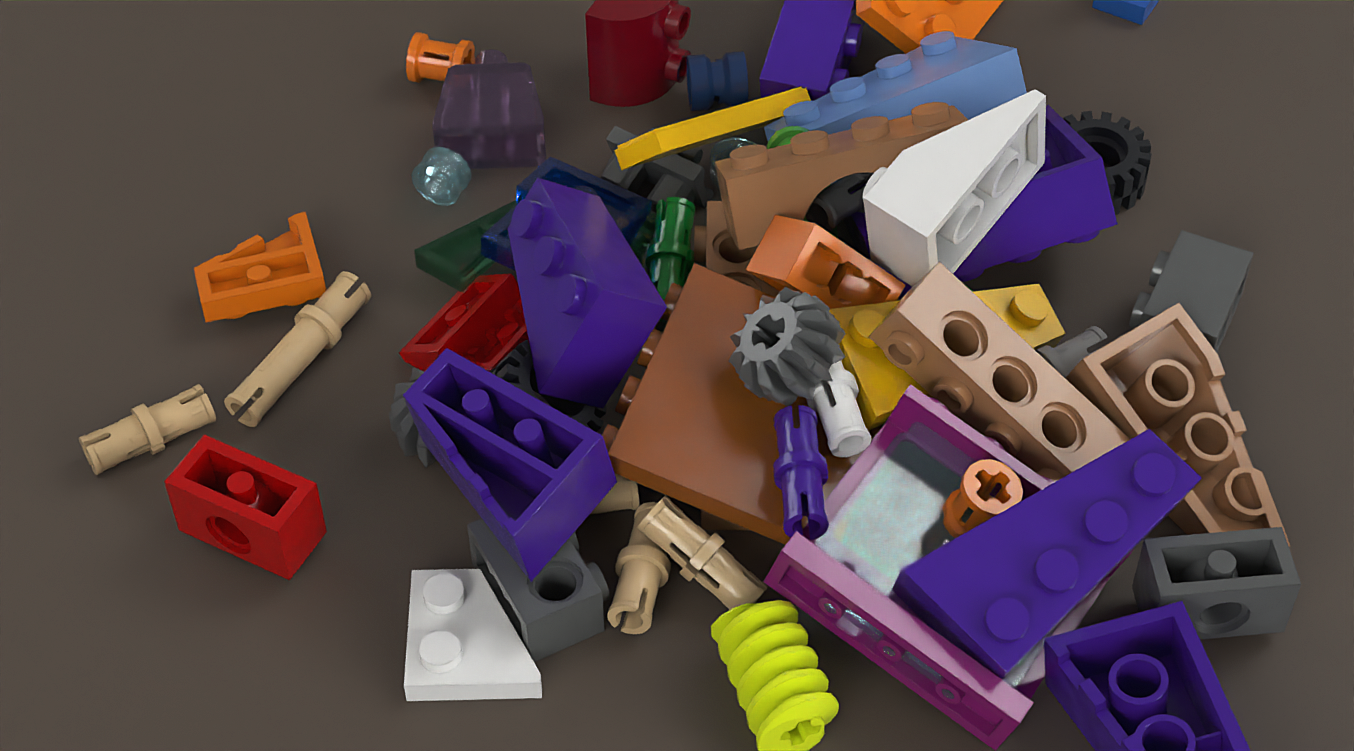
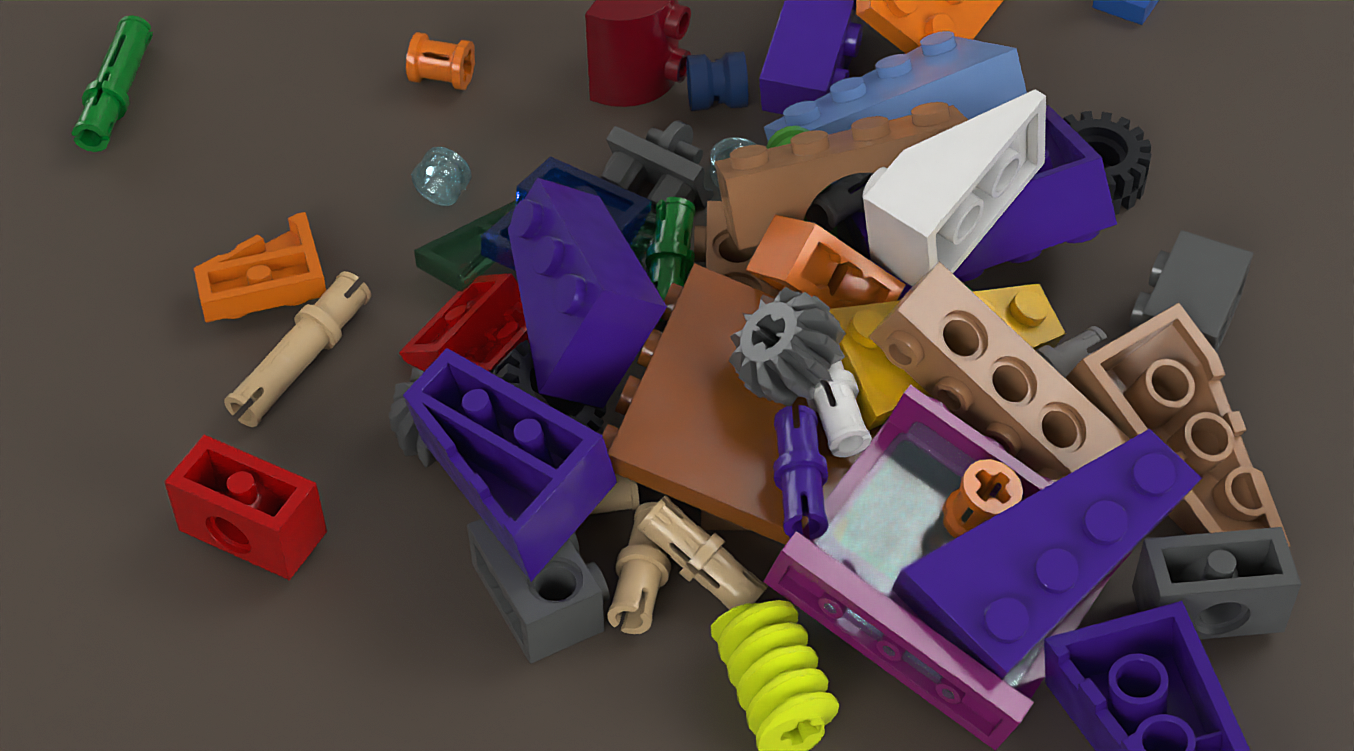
tan pin [79,384,216,475] -> none
white wing [404,569,542,701] -> none
clear purple torso [432,49,547,170] -> none
yellow tile [614,87,811,170] -> none
none -> green pin [71,15,153,152]

